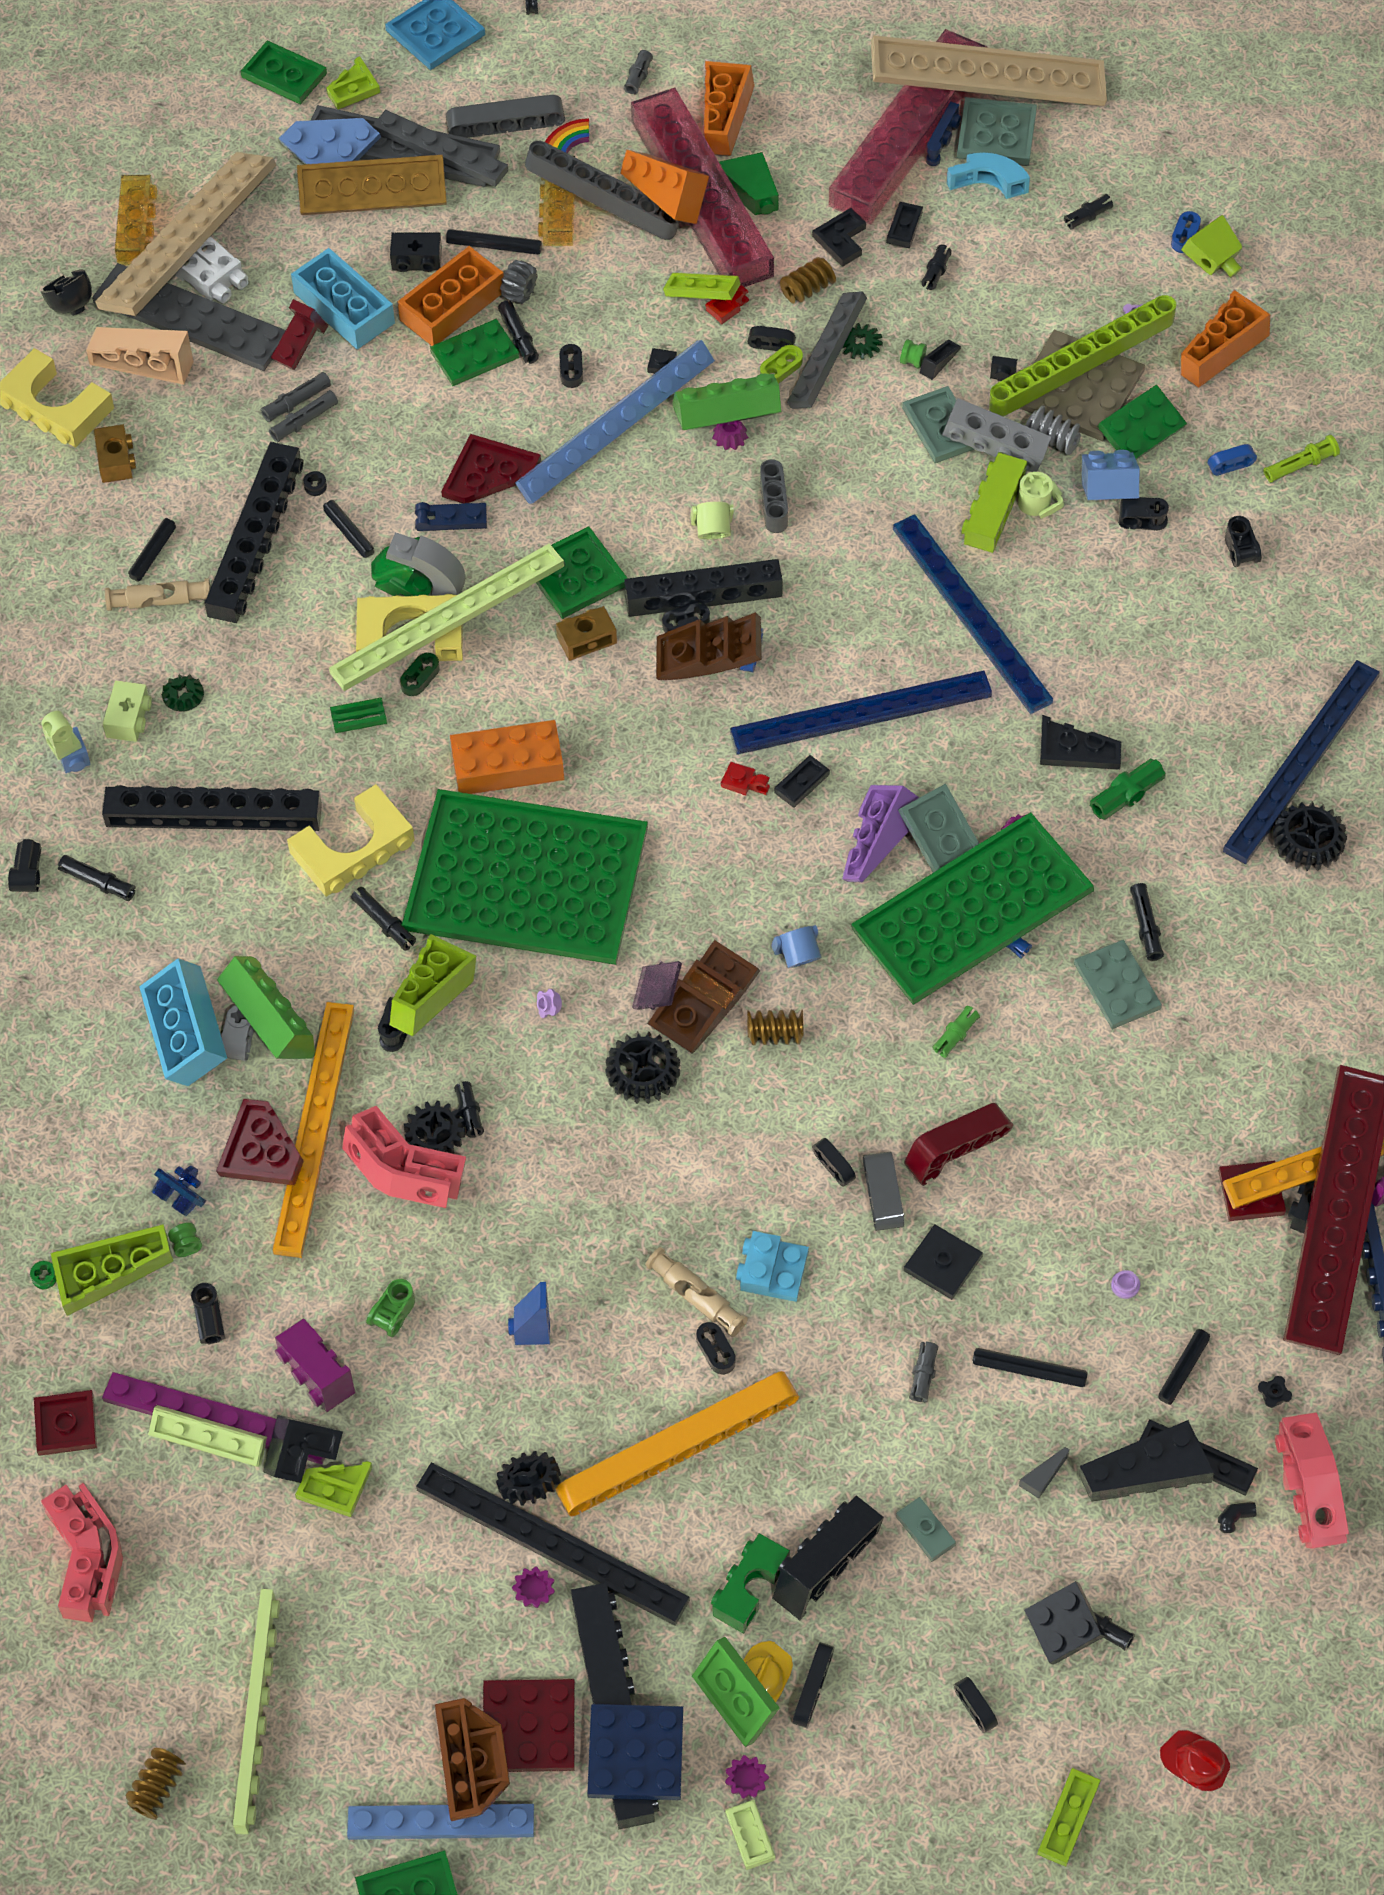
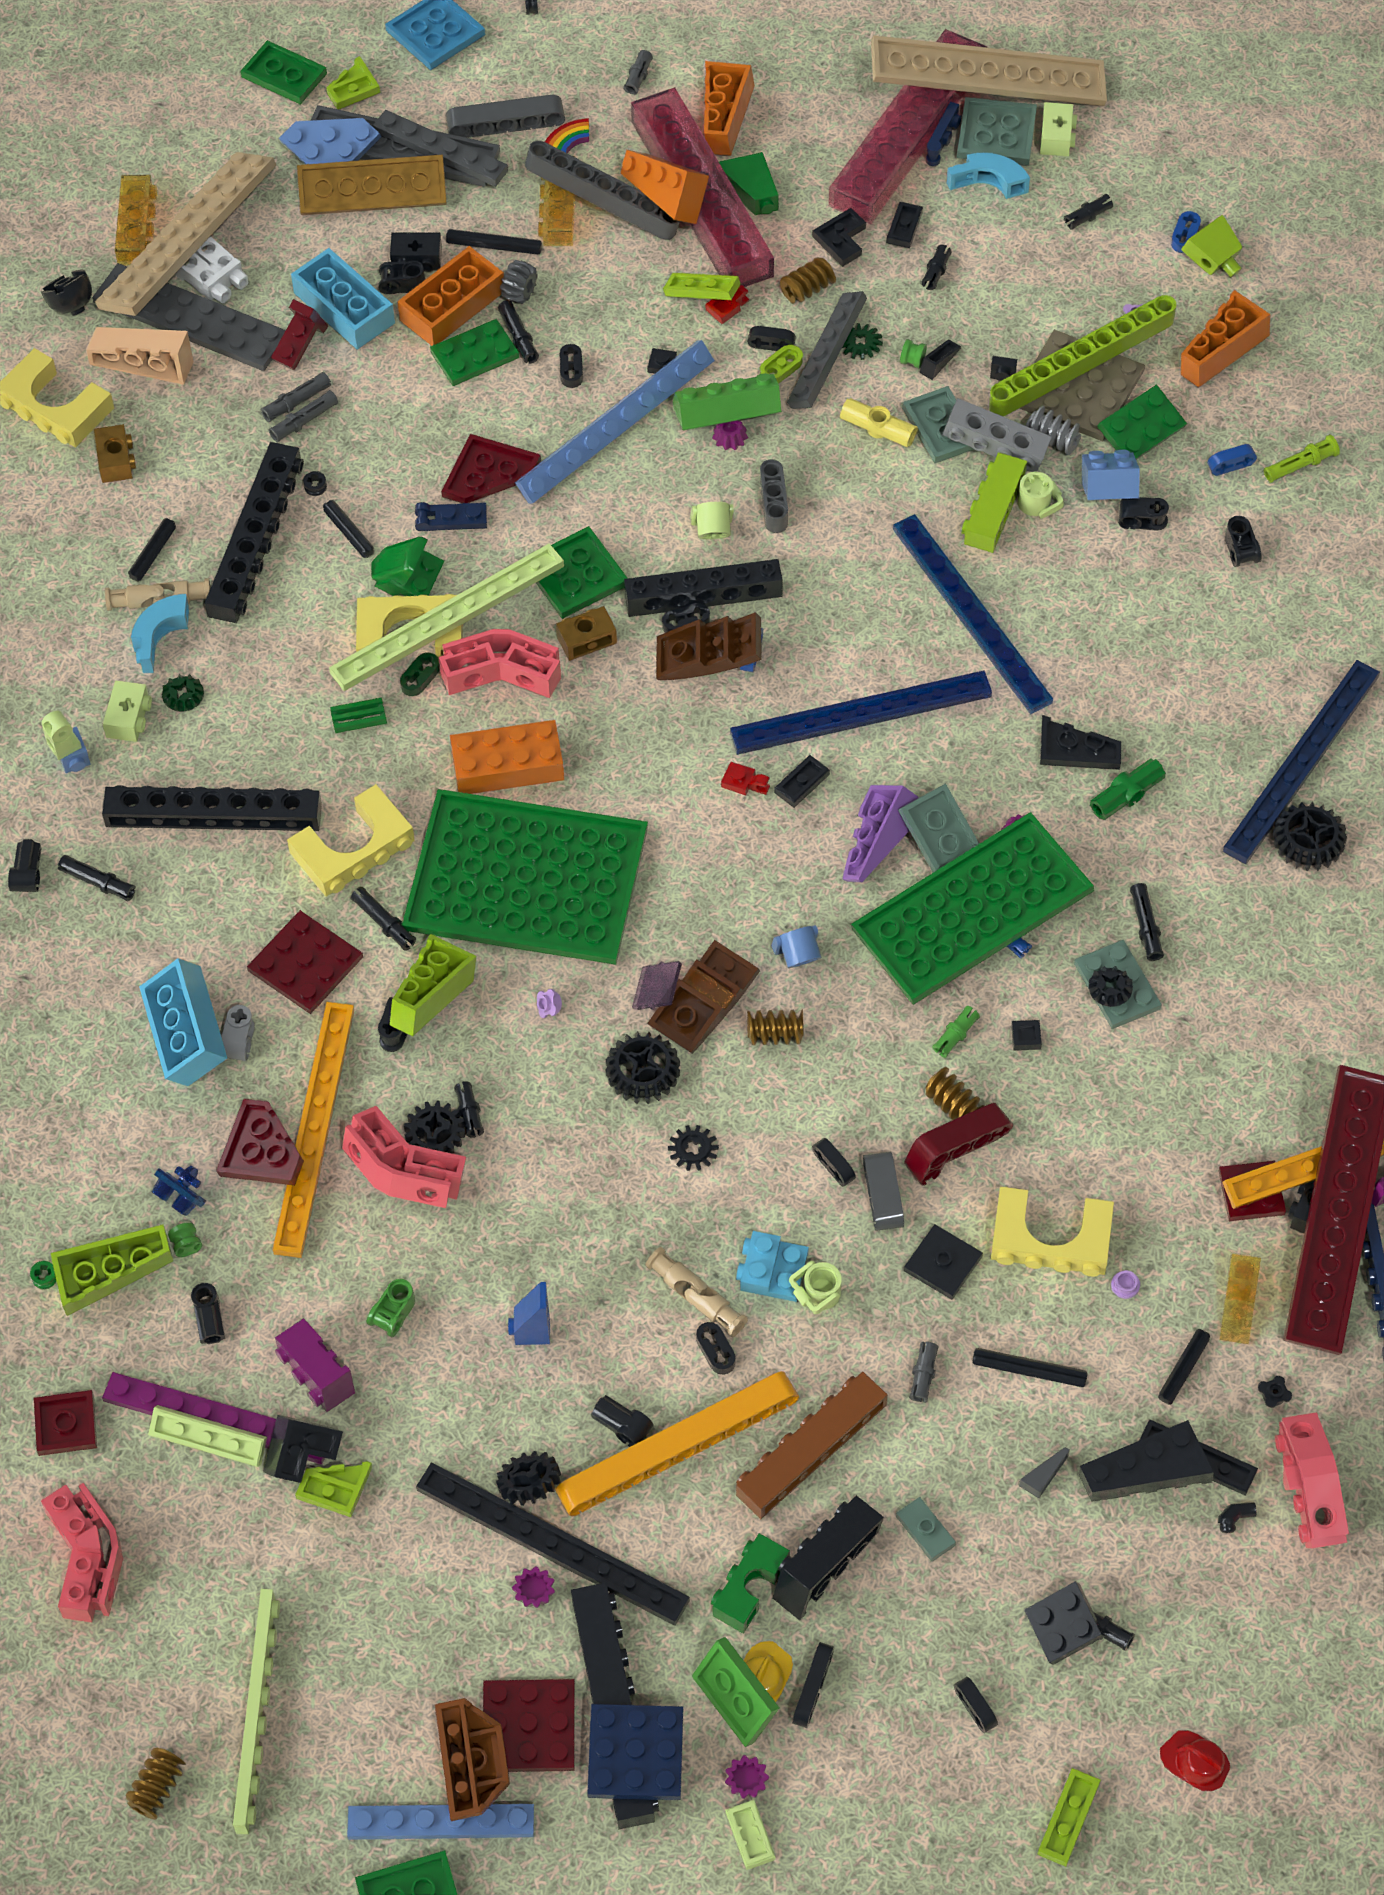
bright green slope [217,956,315,1059] -> none
light grey arch [386,532,466,596] -> none
none -> medium azure arch [131,594,189,673]
none -> dark red plate [247,910,363,1014]
none -> black piece [378,261,426,294]
none -> coral brick [439,629,561,698]
none -> black piece [591,1395,654,1447]
none -> black gear [668,1125,719,1171]
none -> dark orange brick [736,1371,888,1519]
none -> yellowish green piece [789,1261,842,1314]
none -> light yellow piece [840,398,918,447]
none -> pearl gold piece [926,1067,985,1120]
none -> light yellow arch [991,1187,1114,1277]
none -> black plate [1011,1020,1042,1051]
none -> yellowish green brick [1040,102,1077,156]
none -> black gear [1088,966,1133,1007]
none -> clear yellow slope [1219,1252,1261,1344]

